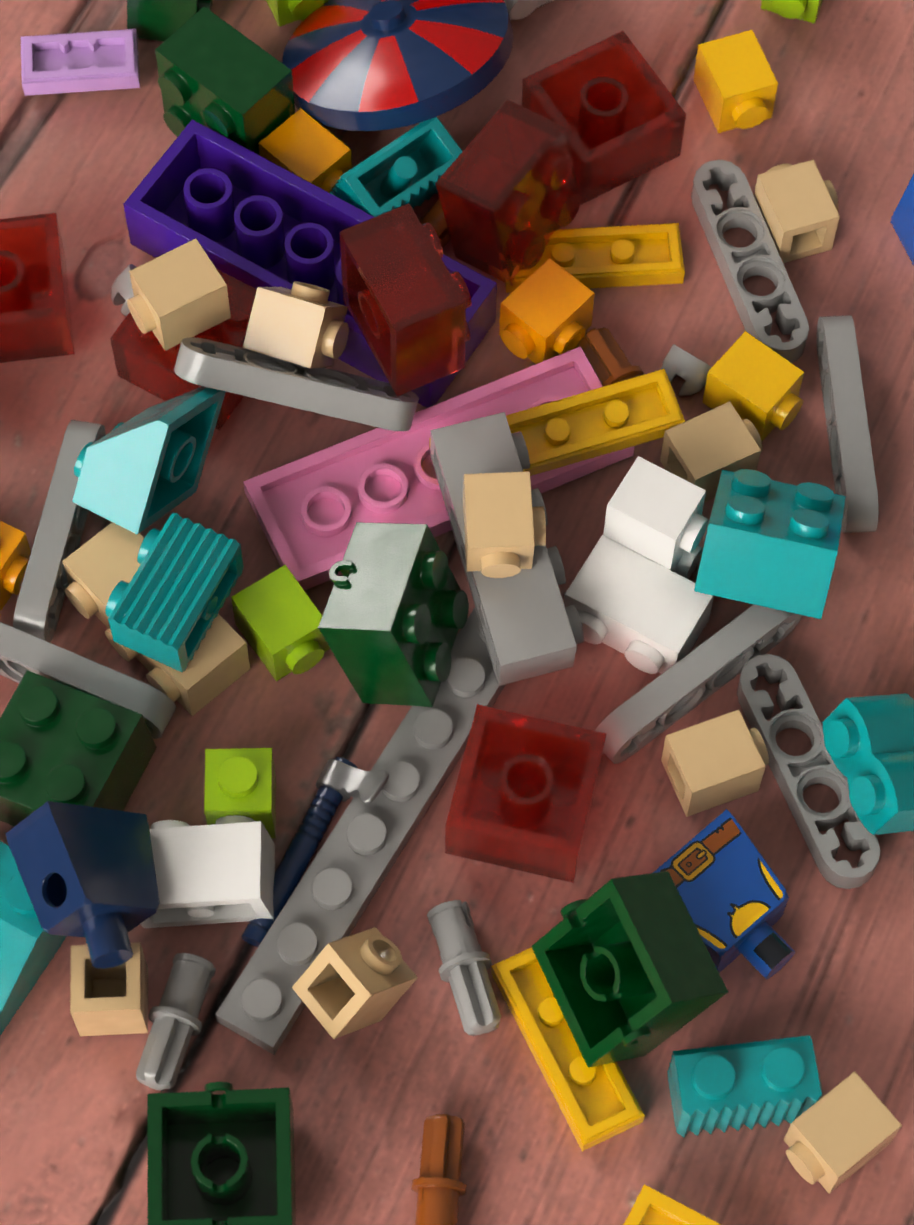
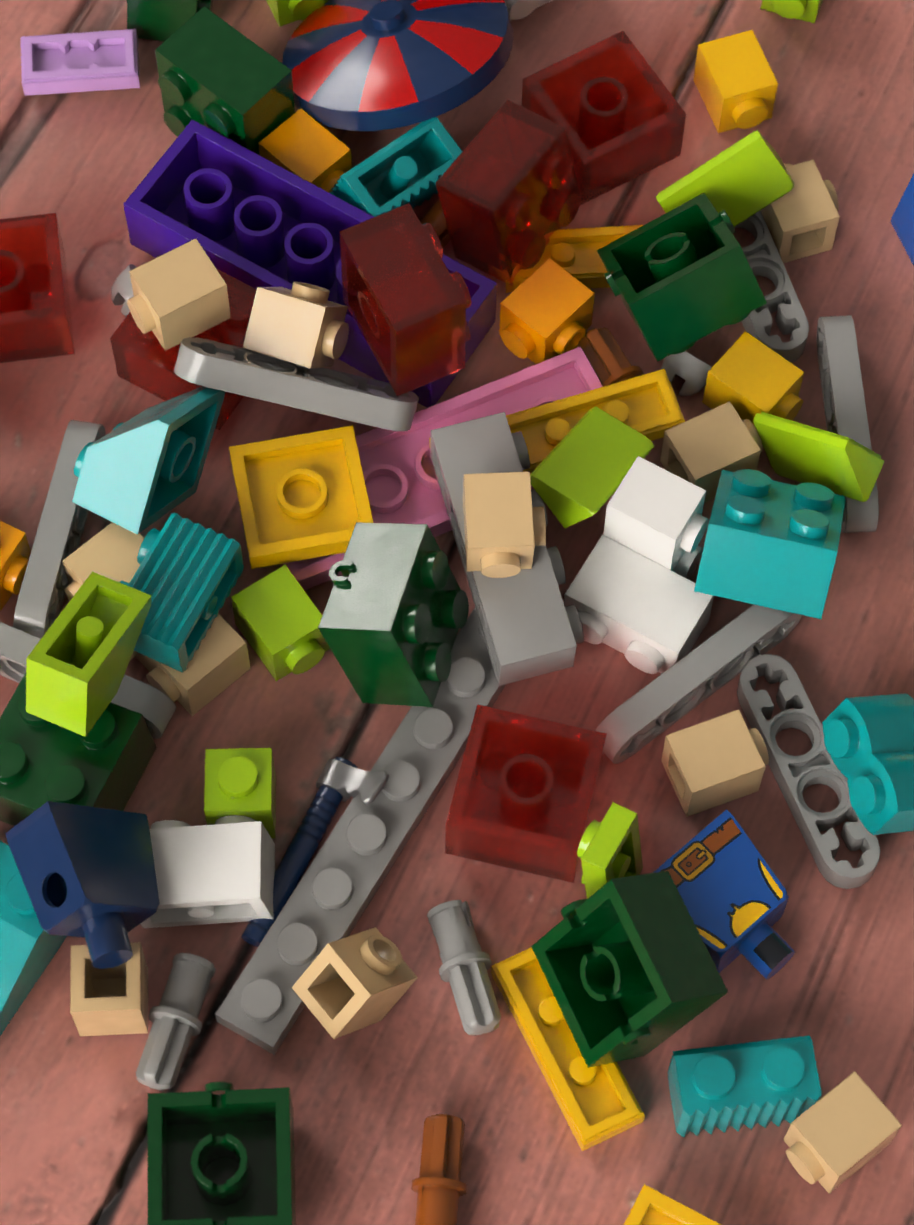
none -> lime slope [26,572,152,737]
none -> yellow plate [229,425,373,569]
none -> lime slope [530,406,655,528]
none -> lime plate [577,802,643,899]
none -> dark green brick [597,193,767,362]
none -> lime slope [655,130,794,227]
none -> lime slope [753,412,885,502]

